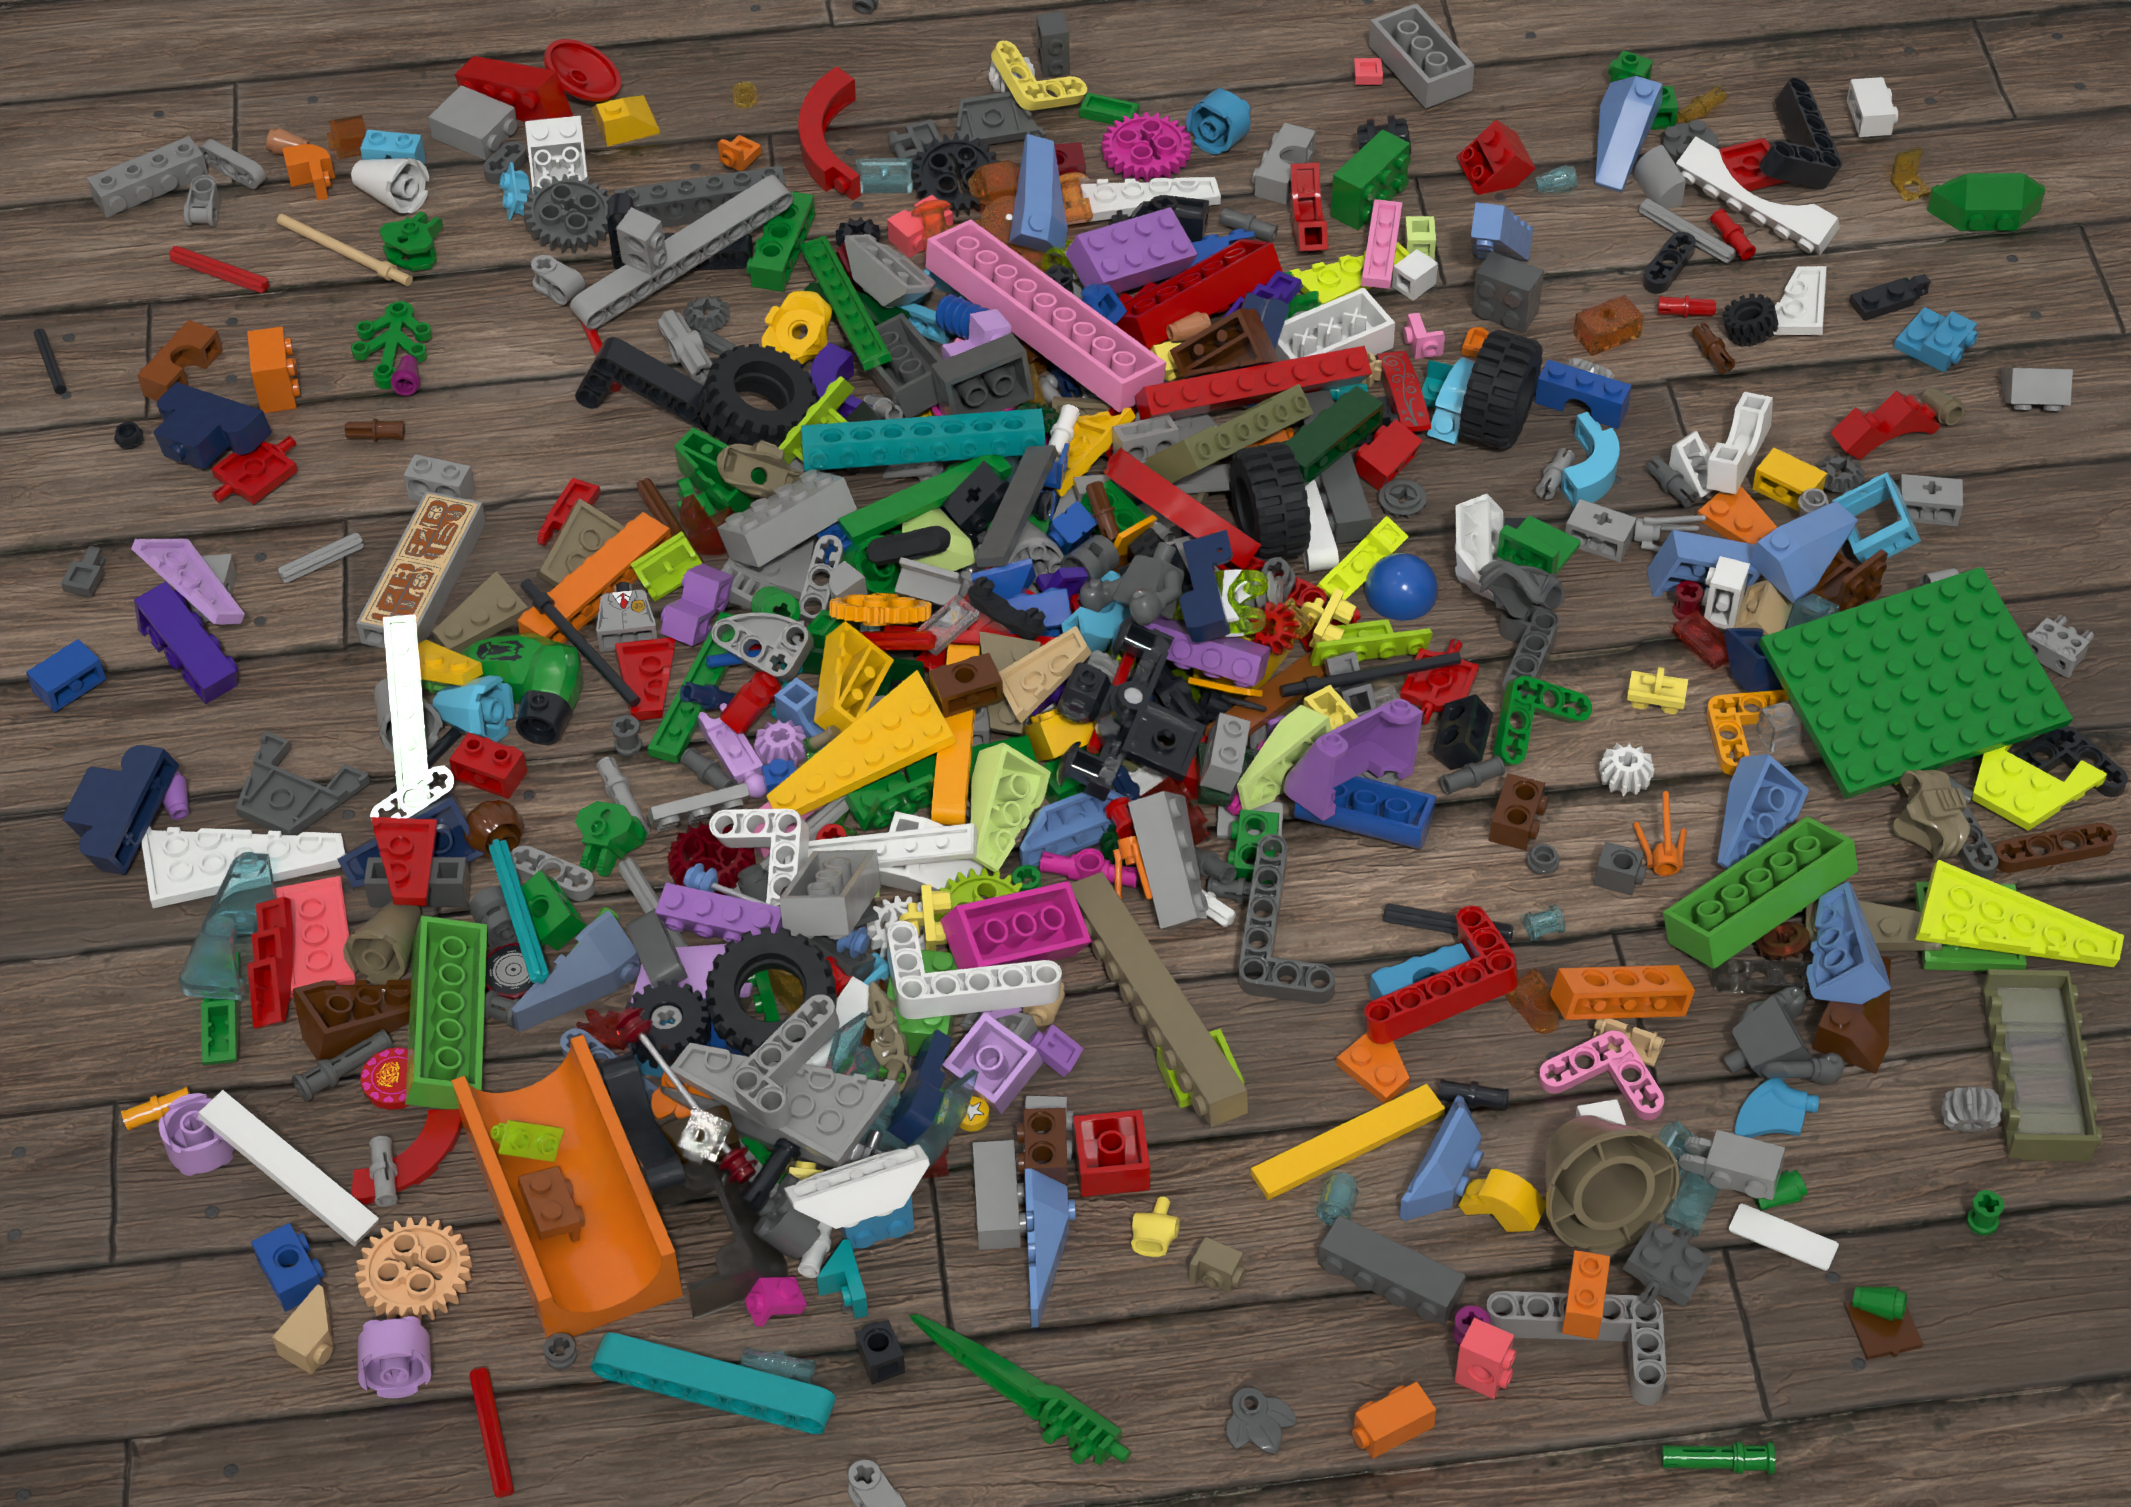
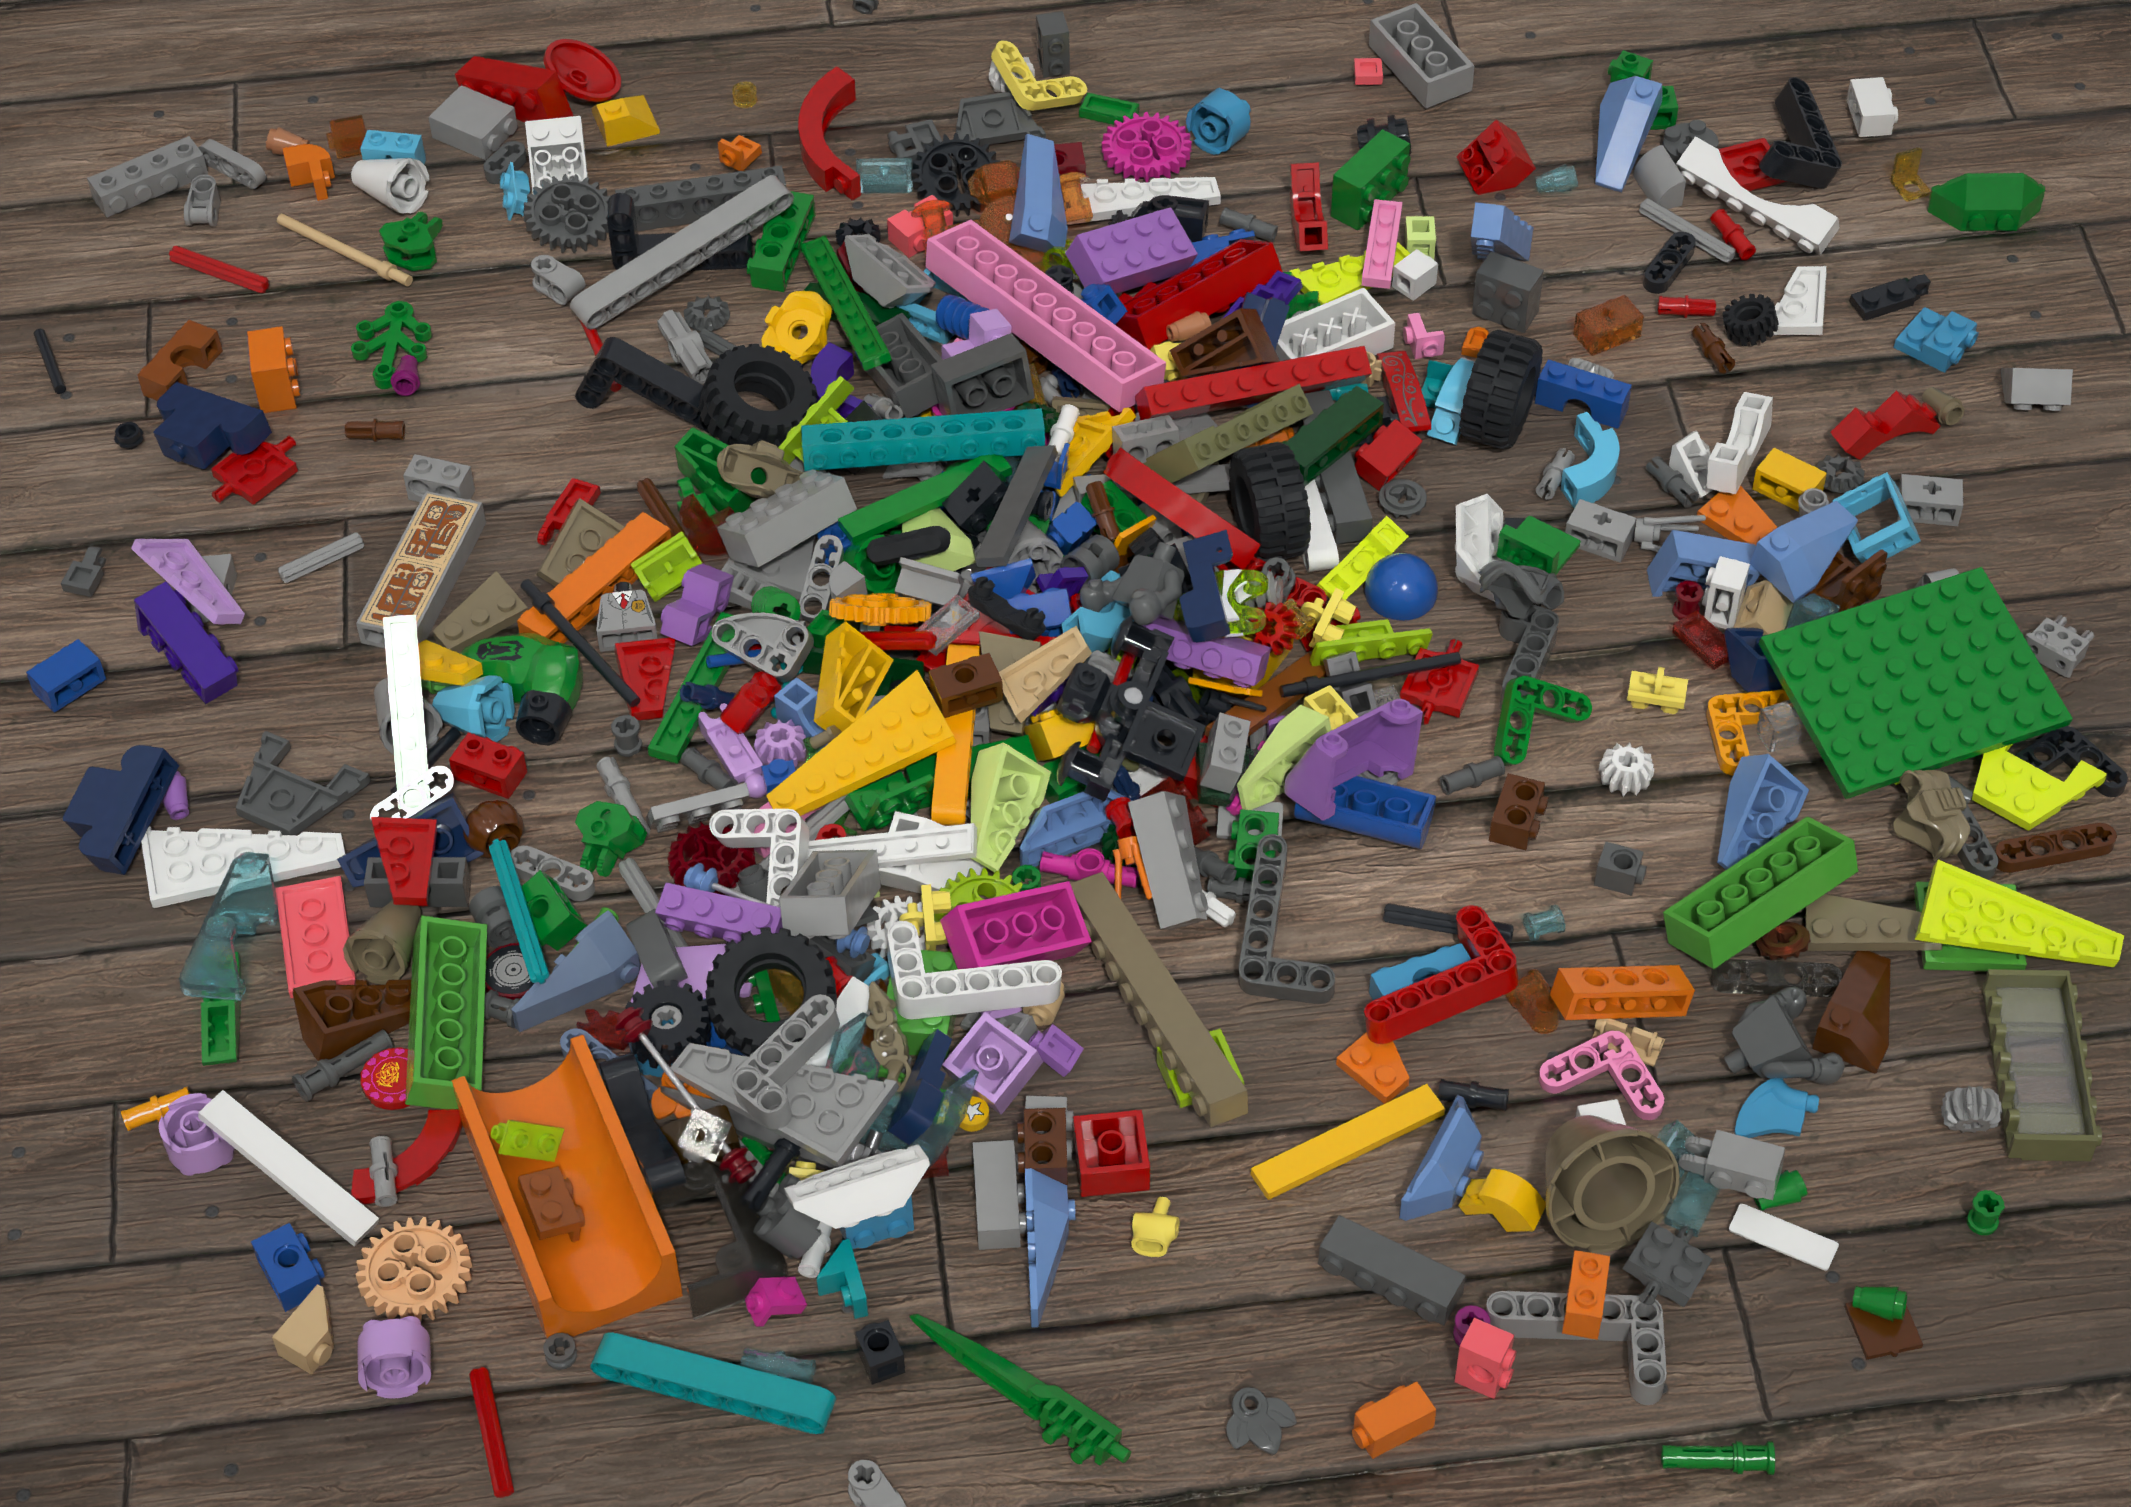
red slope [247,897,293,1029] -> none
light grey brick [616,207,667,276] -> none
dark tan brick [1189,1237,1246,1293] -> none
light grey arch [1252,123,1316,204] -> none
clear light blue brick [1317,1172,1359,1226] -> none
black brick [1433,694,1494,770] -> none
dark grey plate [1527,844,1560,875] -> none
orange plant [1633,791,1687,876] -> none
clear yellow pin [1677,85,1727,124] -> none
medium blue wedge [1806,881,1891,1004] -> none

